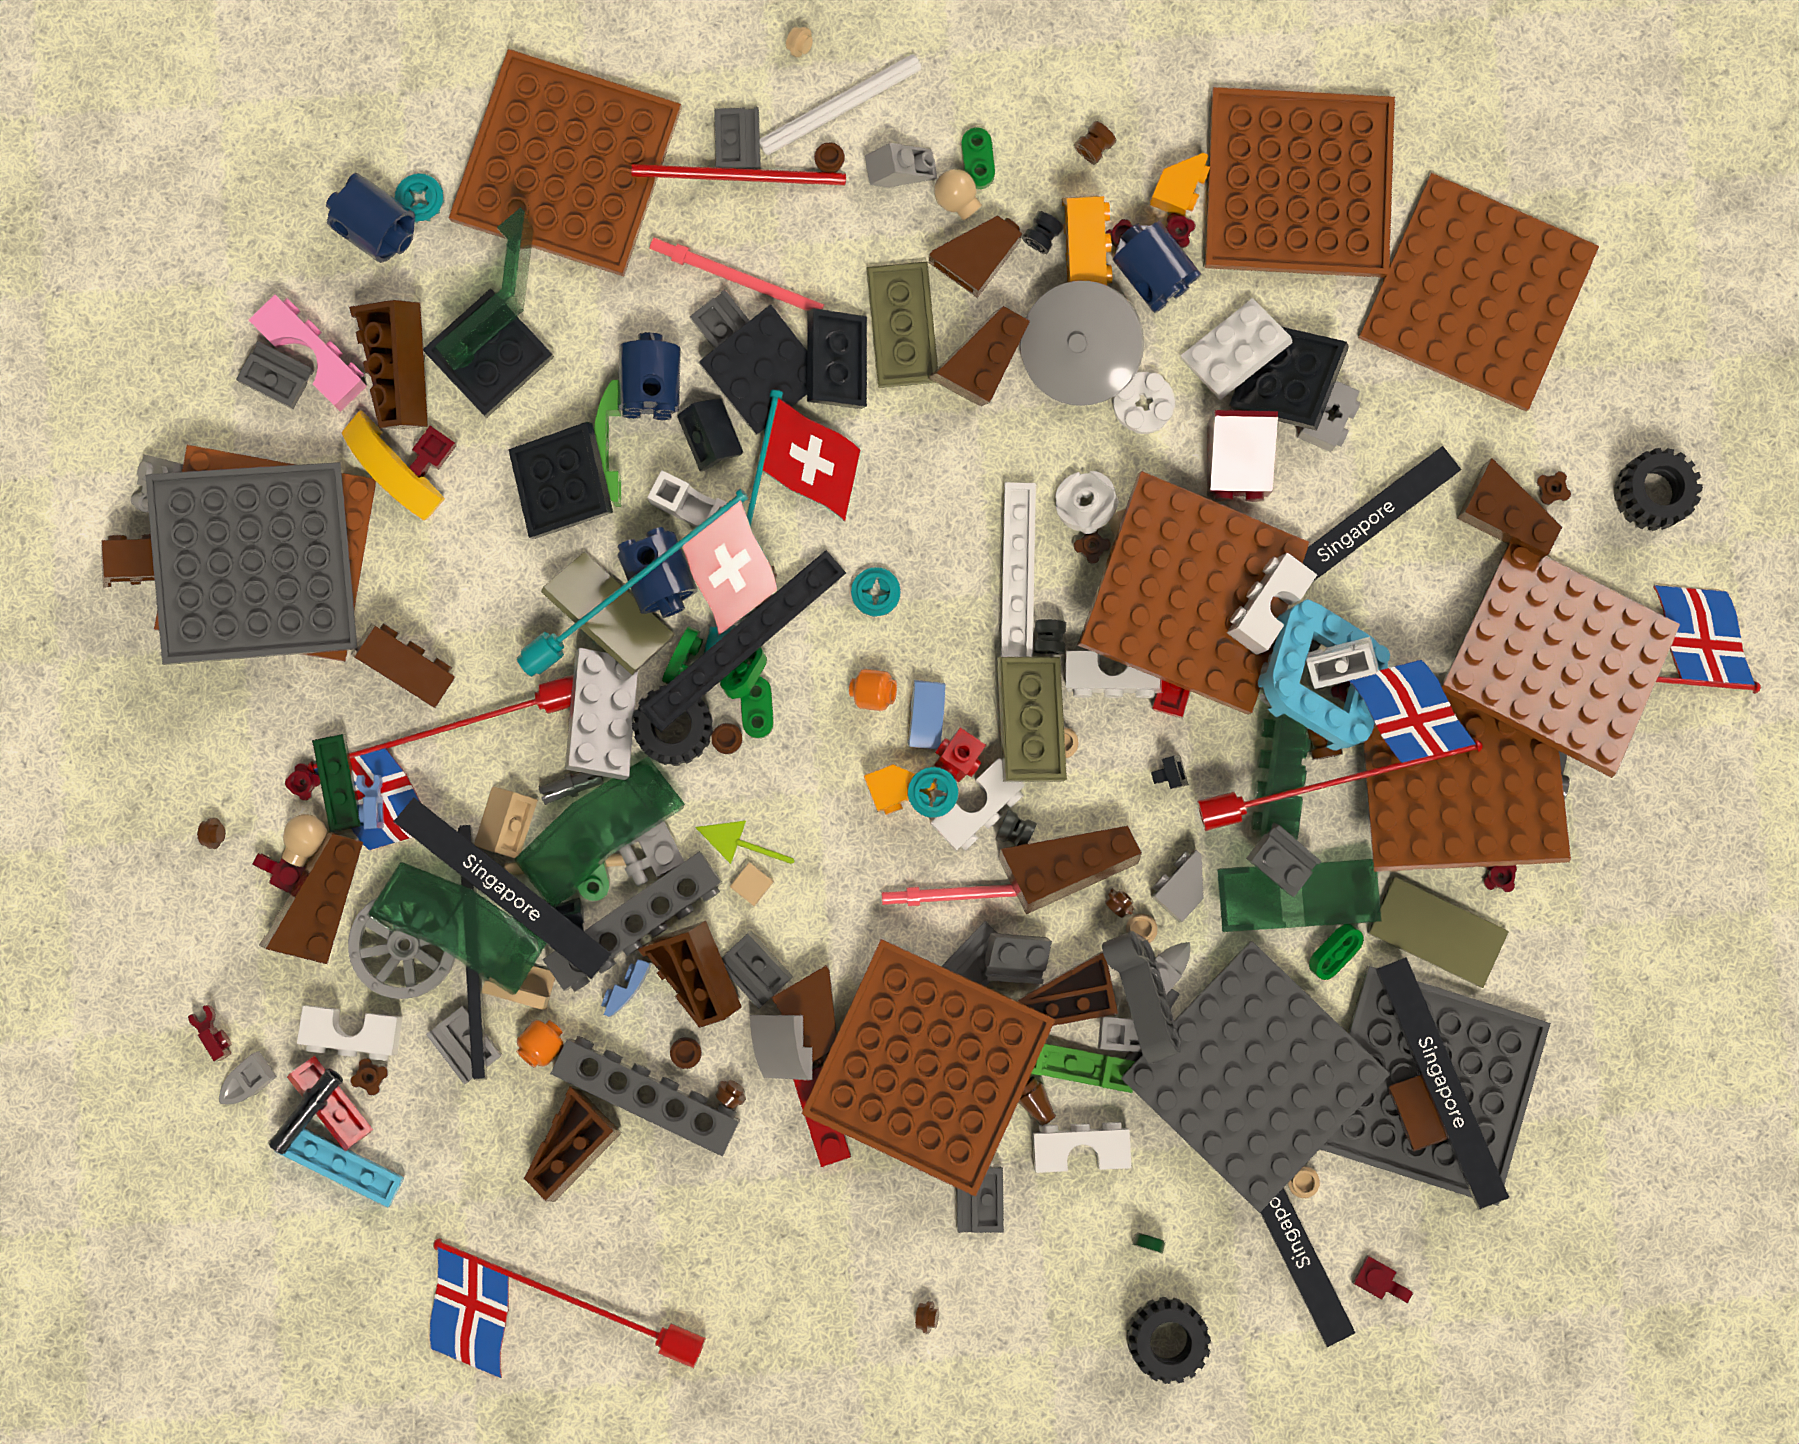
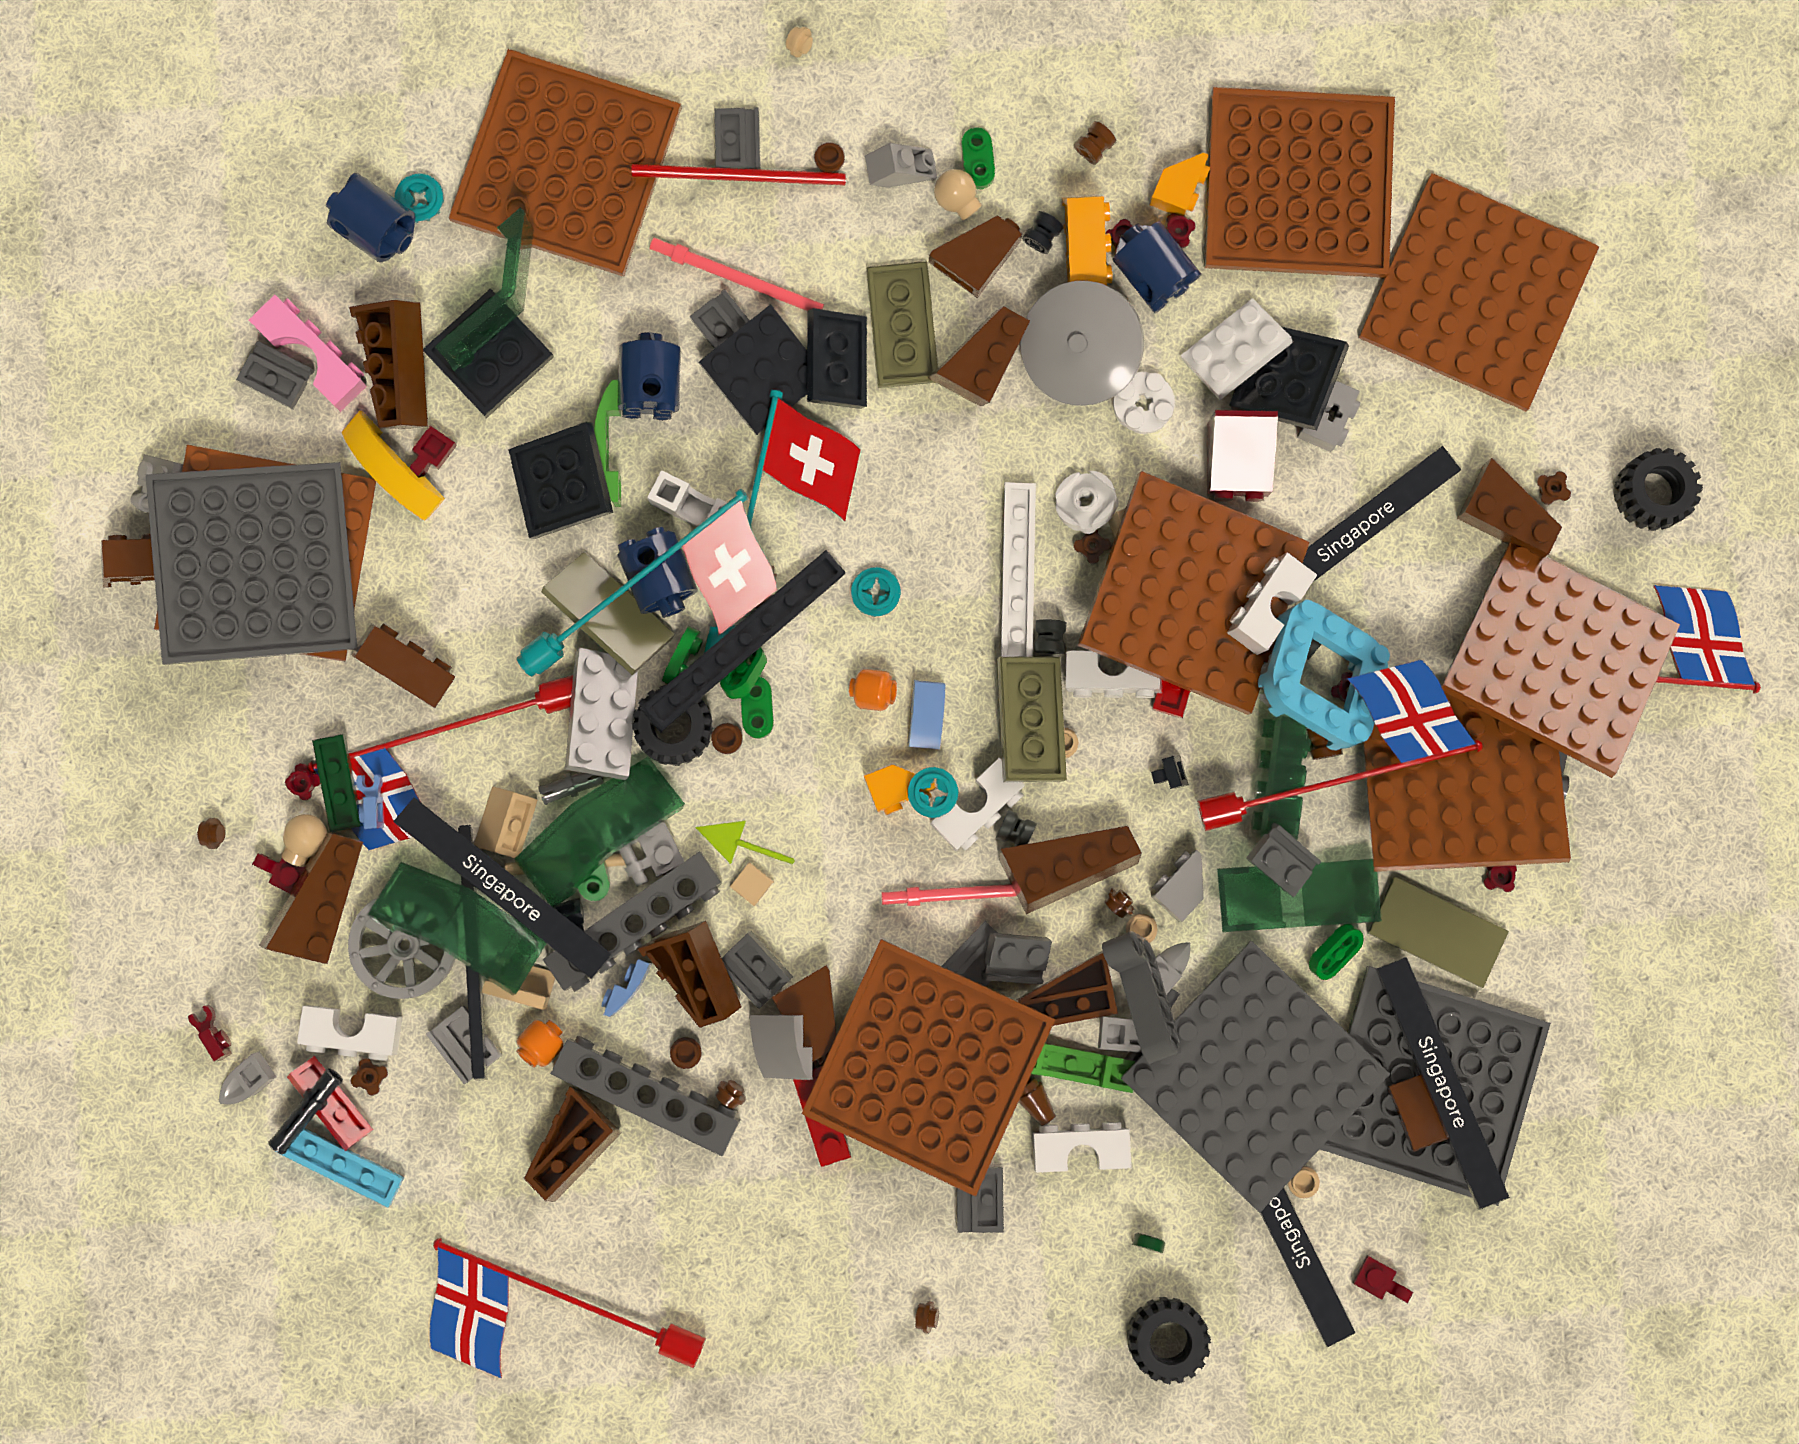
black panel [677,398,743,471] -> none
white axle [760,54,921,155] -> none
red brick [934,727,986,782] -> none
white brick [1306,637,1378,689] -> none

